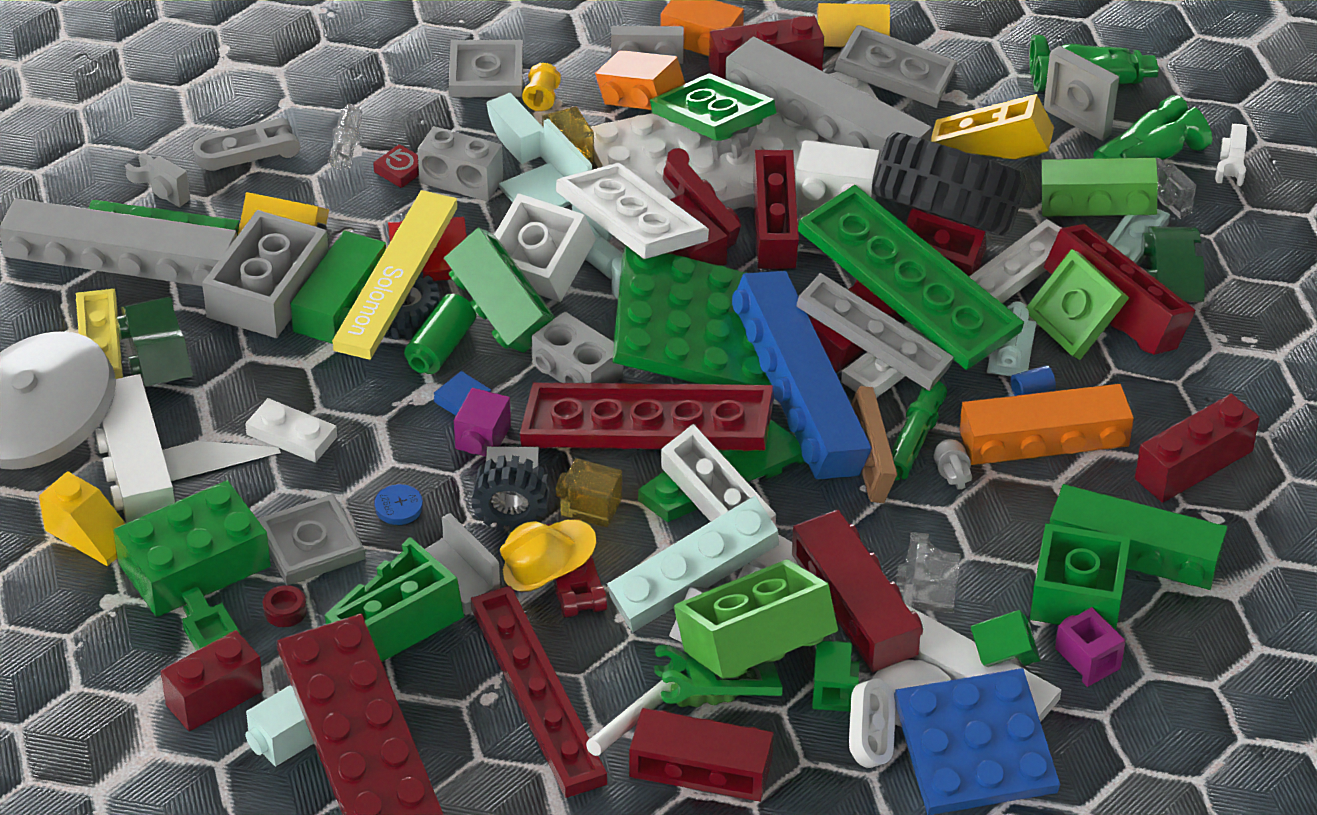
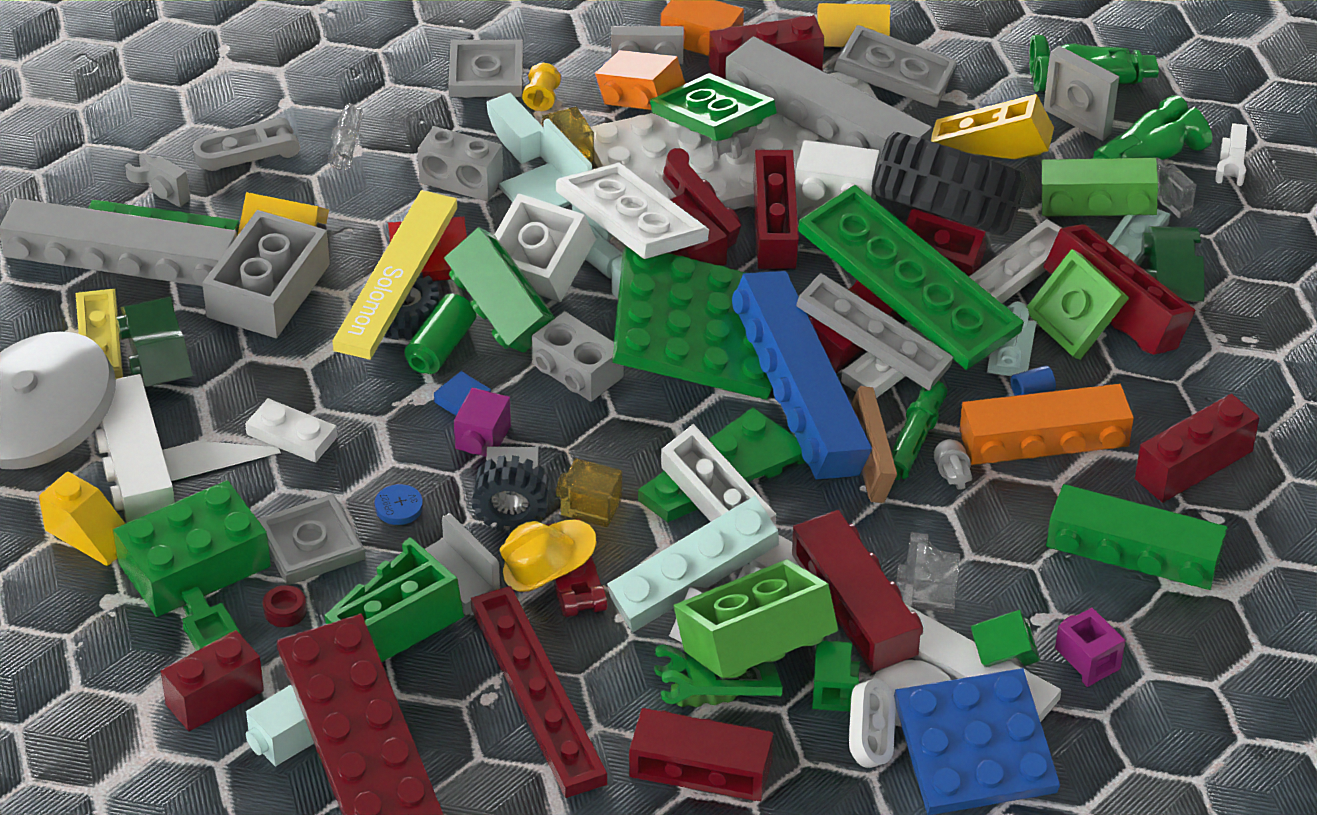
green brick [290,230,386,344] -> none
dark red tile [373,144,419,188] -> none
dark red plate [519,382,774,451] -> none
white bar [586,680,675,756] -> none
green brick [1030,523,1131,630] -> none

